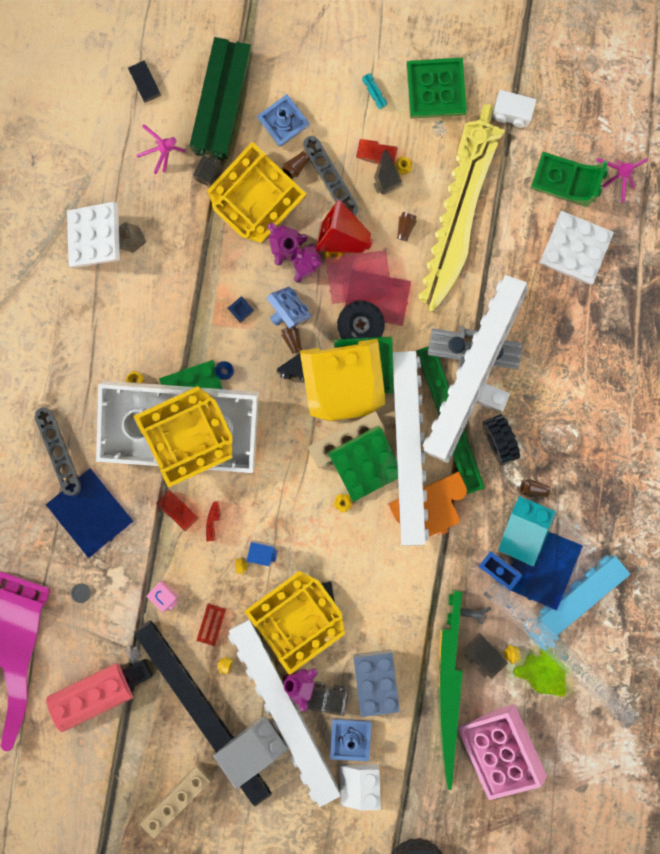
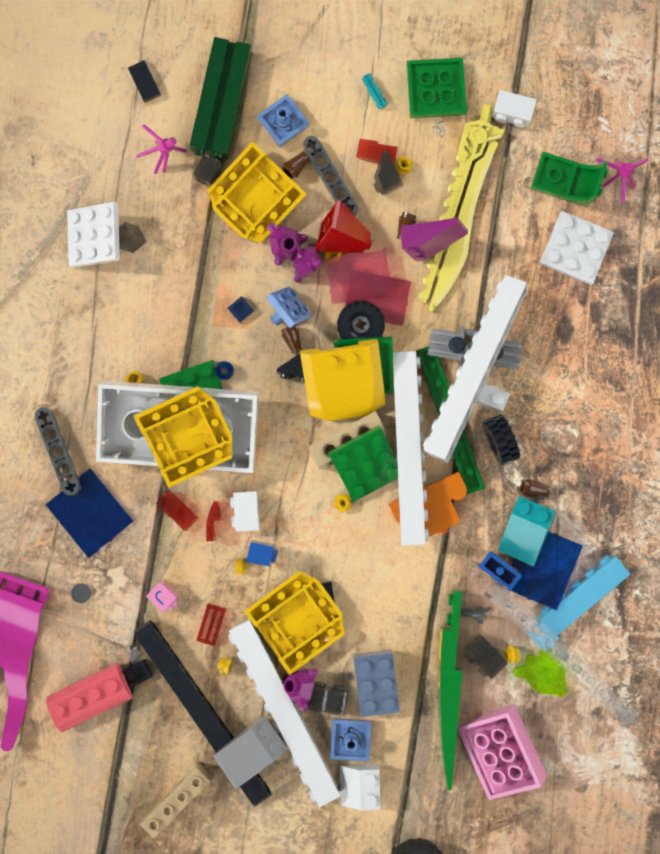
none -> white brick [230,491,260,532]
none -> magenta slope [401,218,468,261]

